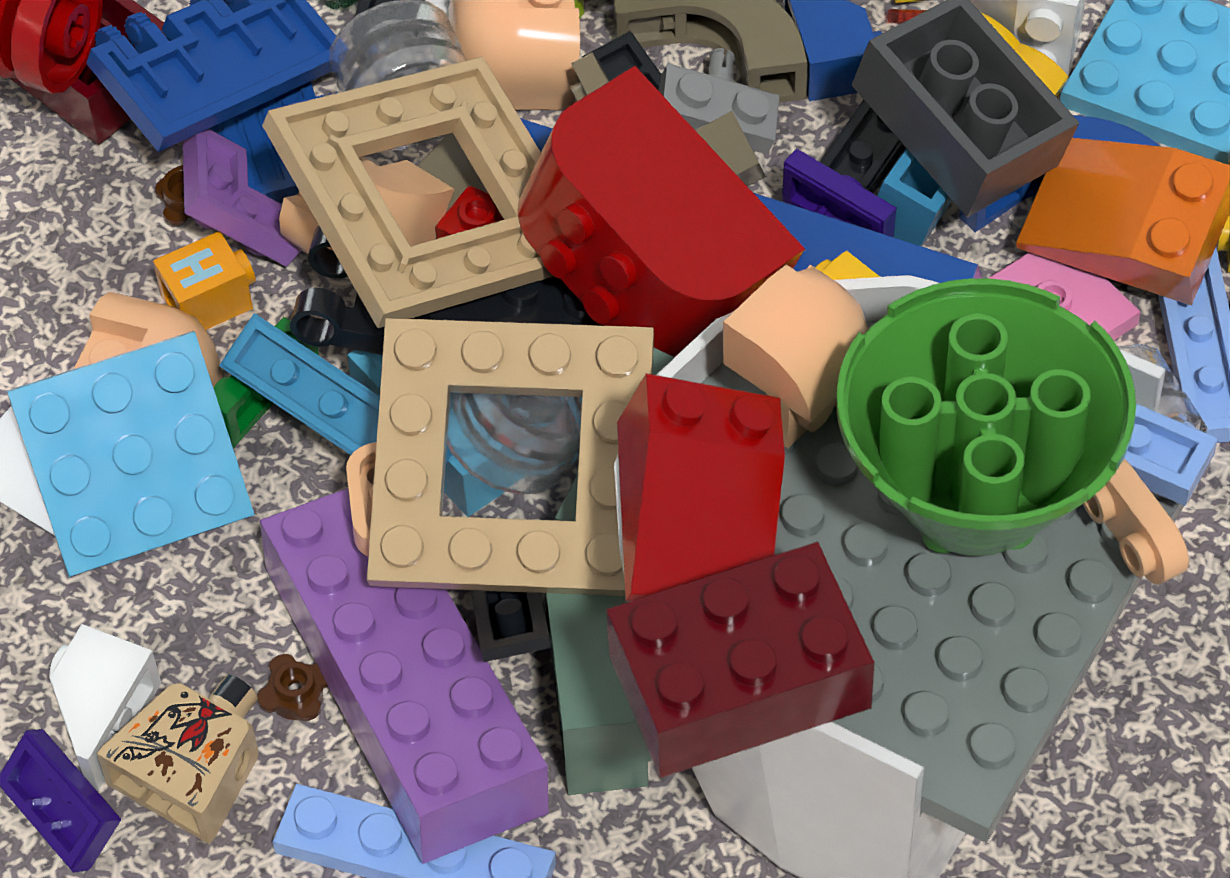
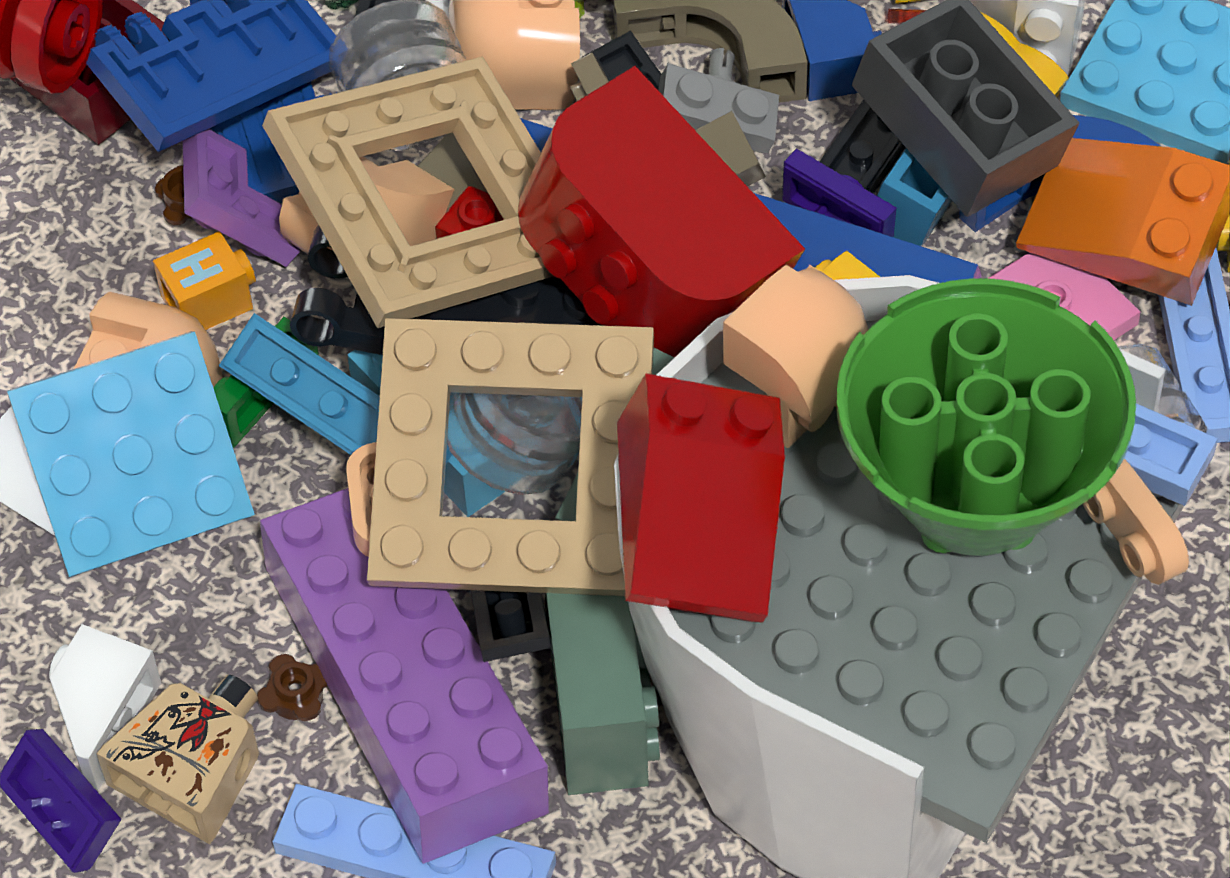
dark red brick [606,542,875,778] -> none

